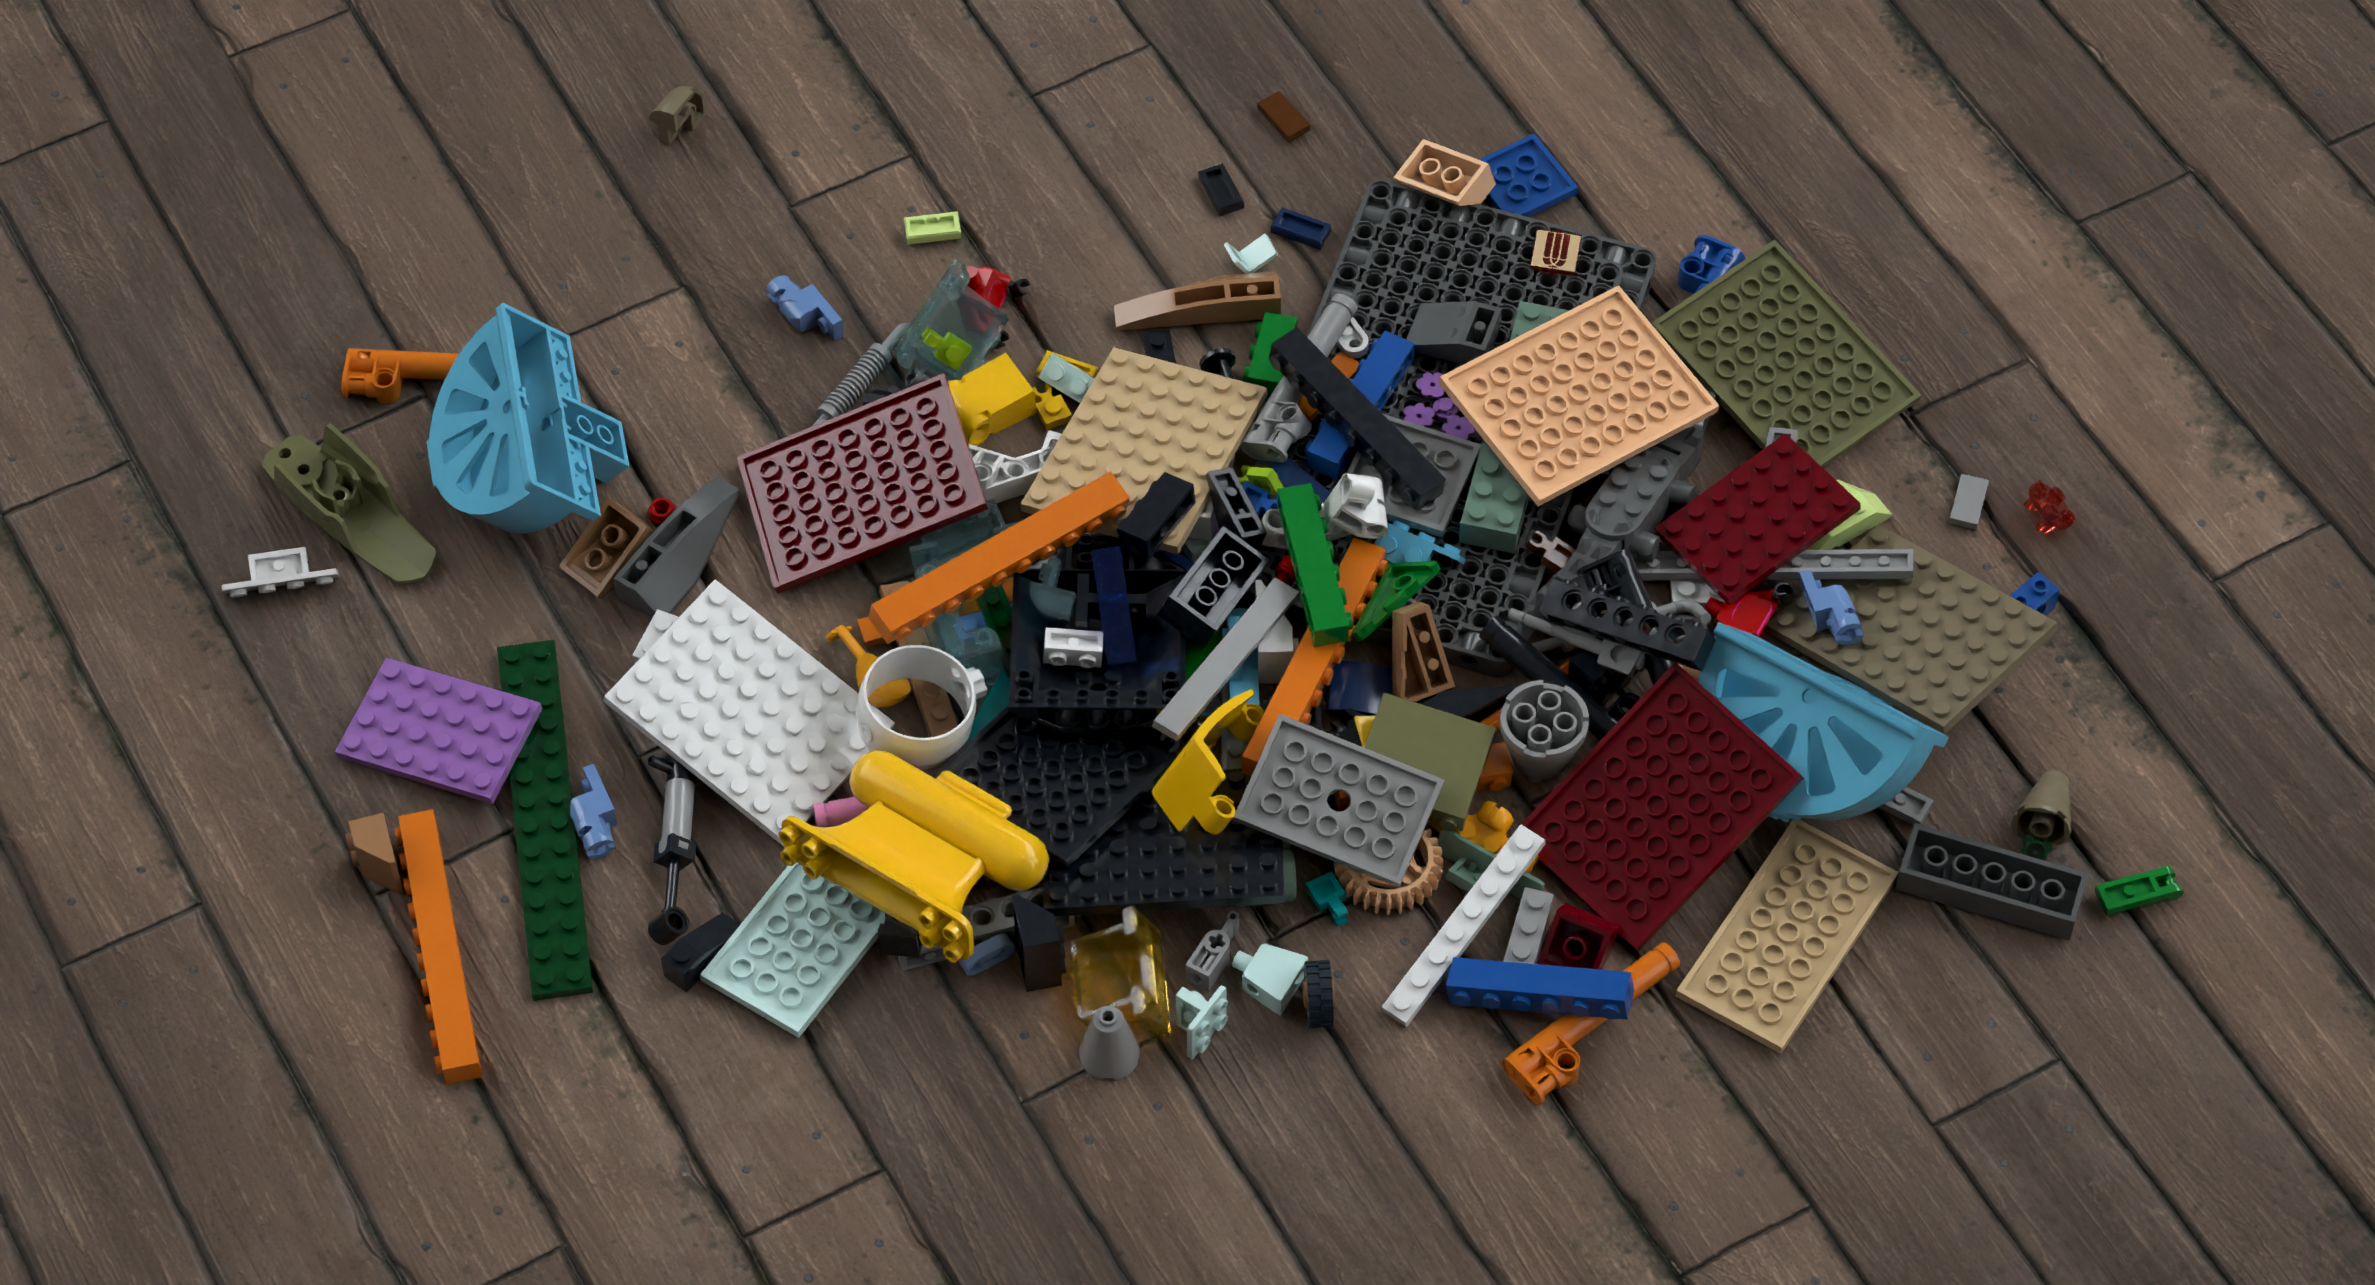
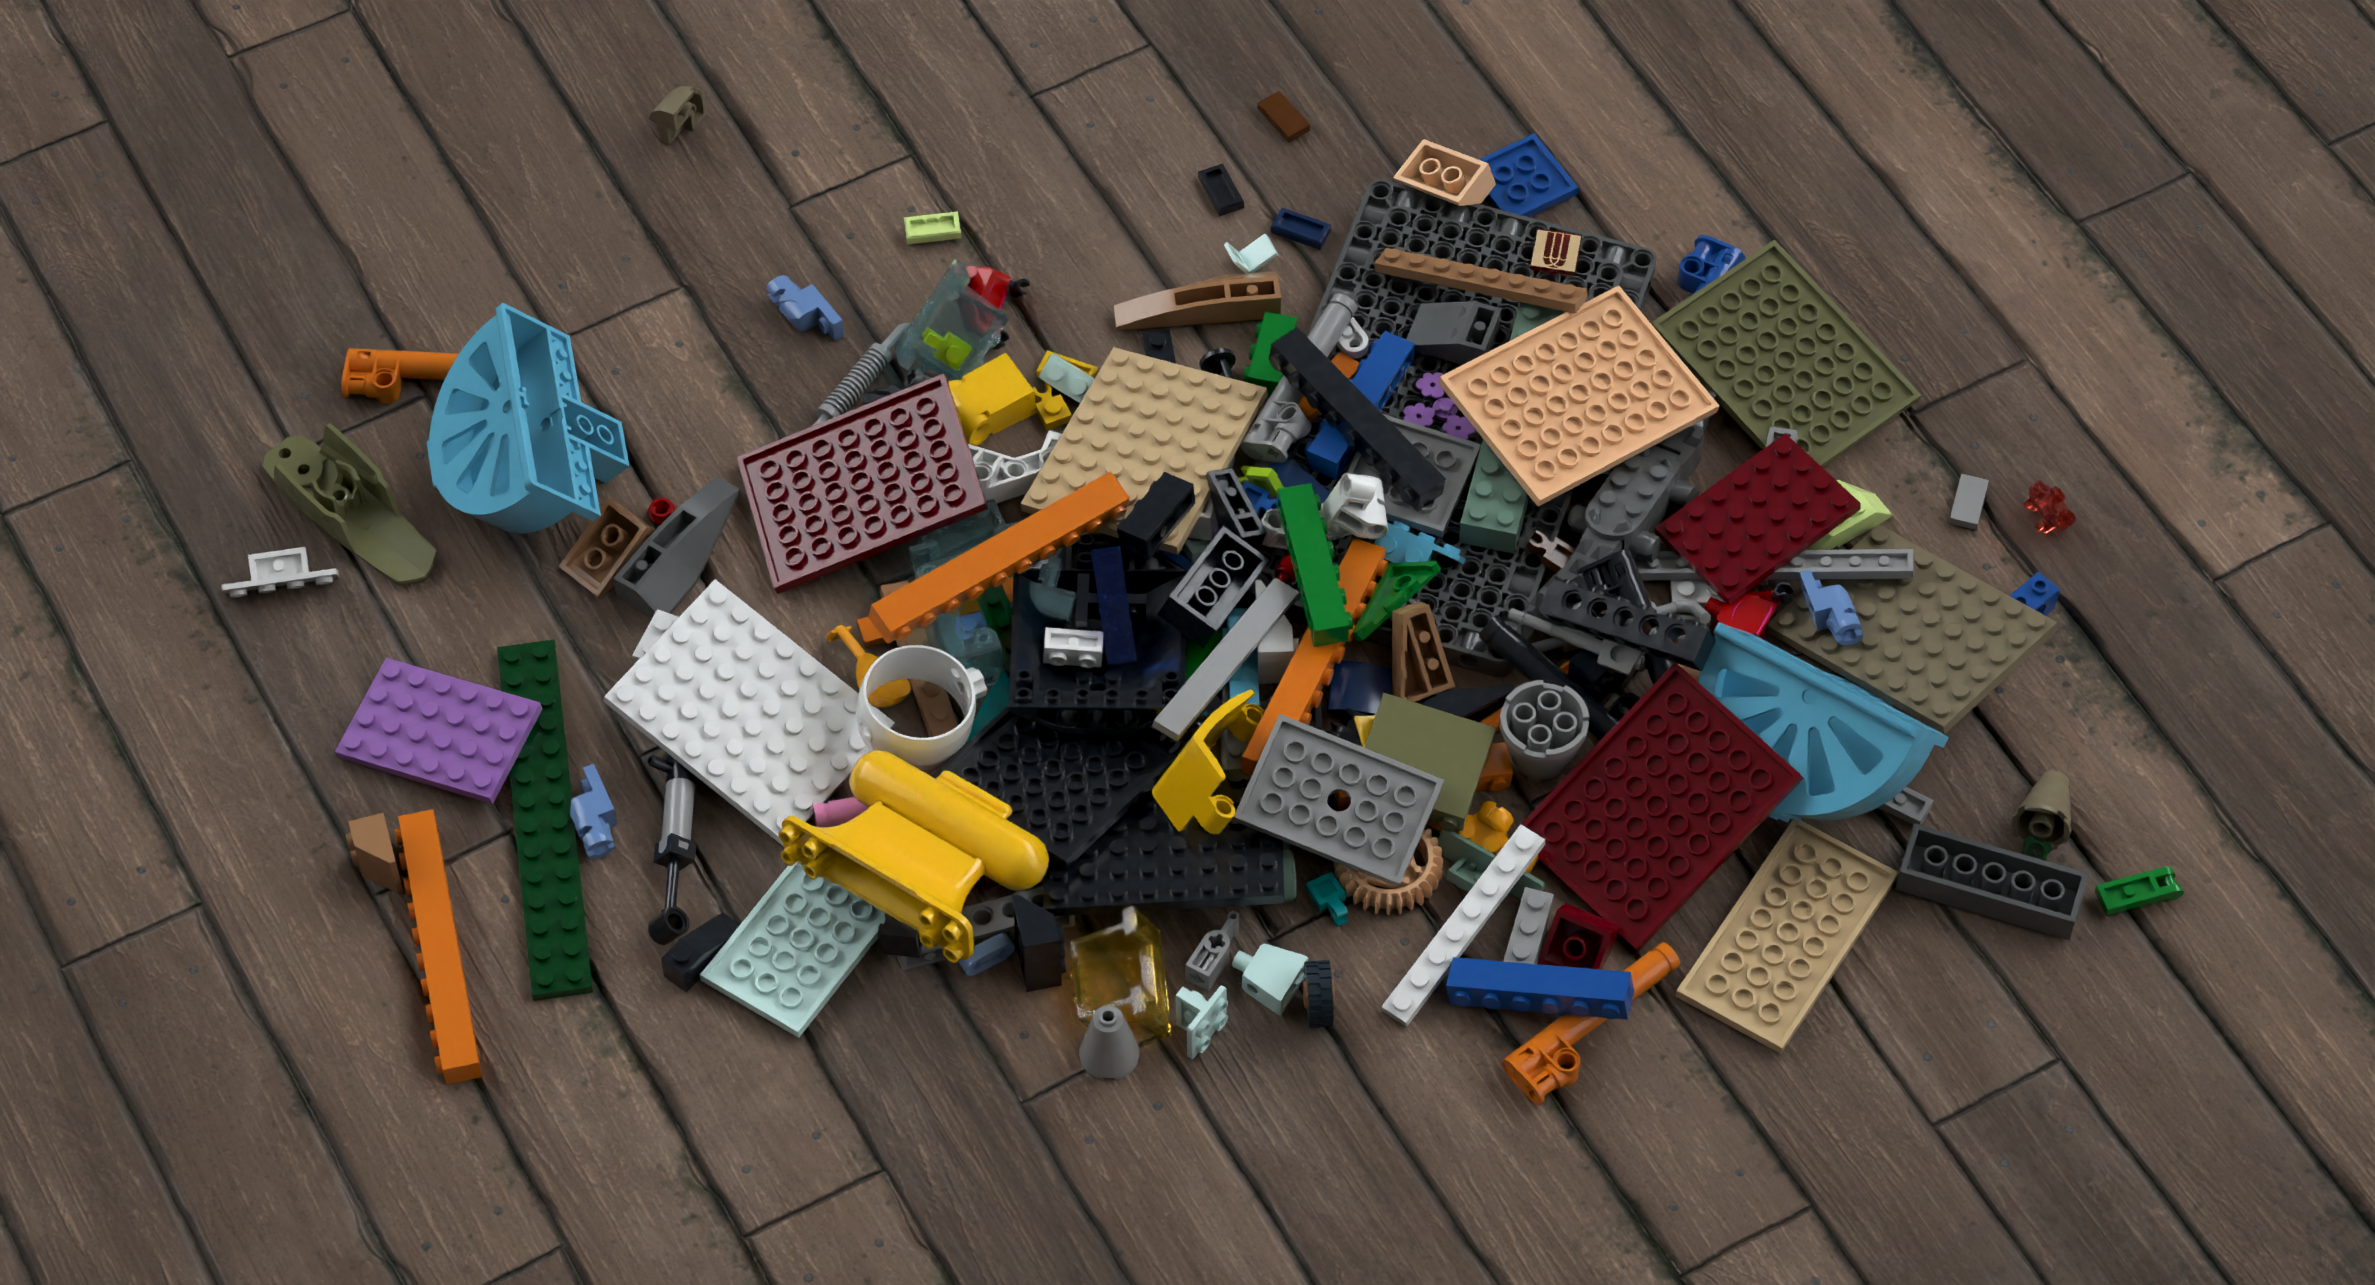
none -> medium nougat plate [1374,248,1588,313]

